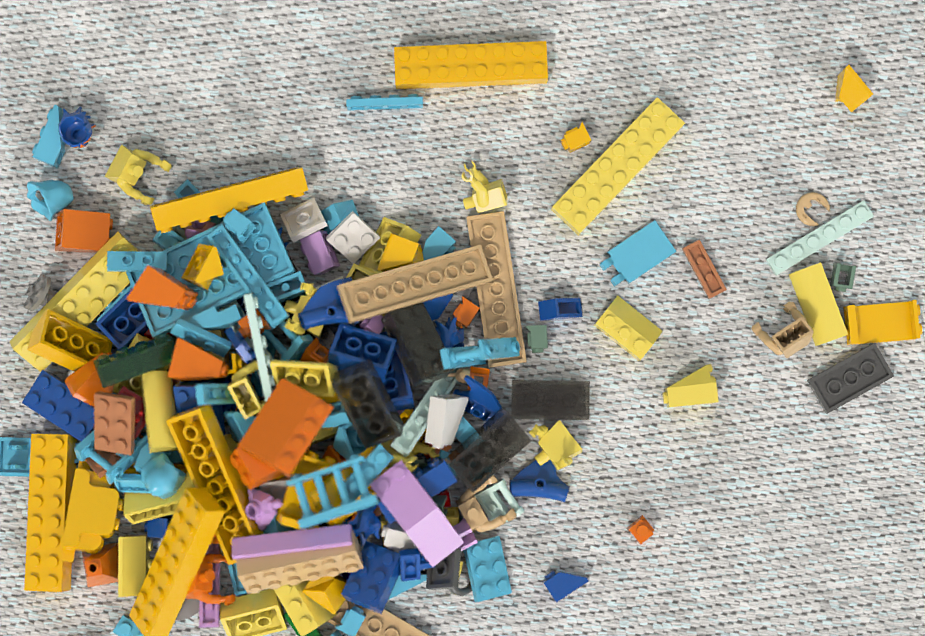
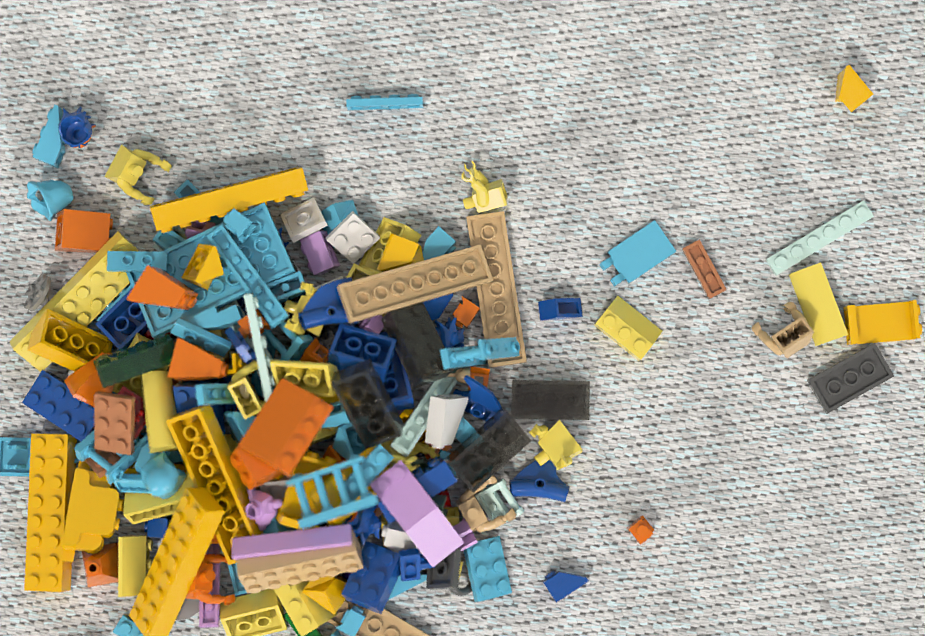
yellow brick [394,41,548,89] -> none
sand green window [525,325,548,353] -> none
light yellow brick [551,97,685,236] -> none
yellow window [560,122,591,153] -> none
light yellow slope [662,364,719,408] -> none
tan head [796,192,830,226] -> none
sand green window [830,263,856,292] -> none

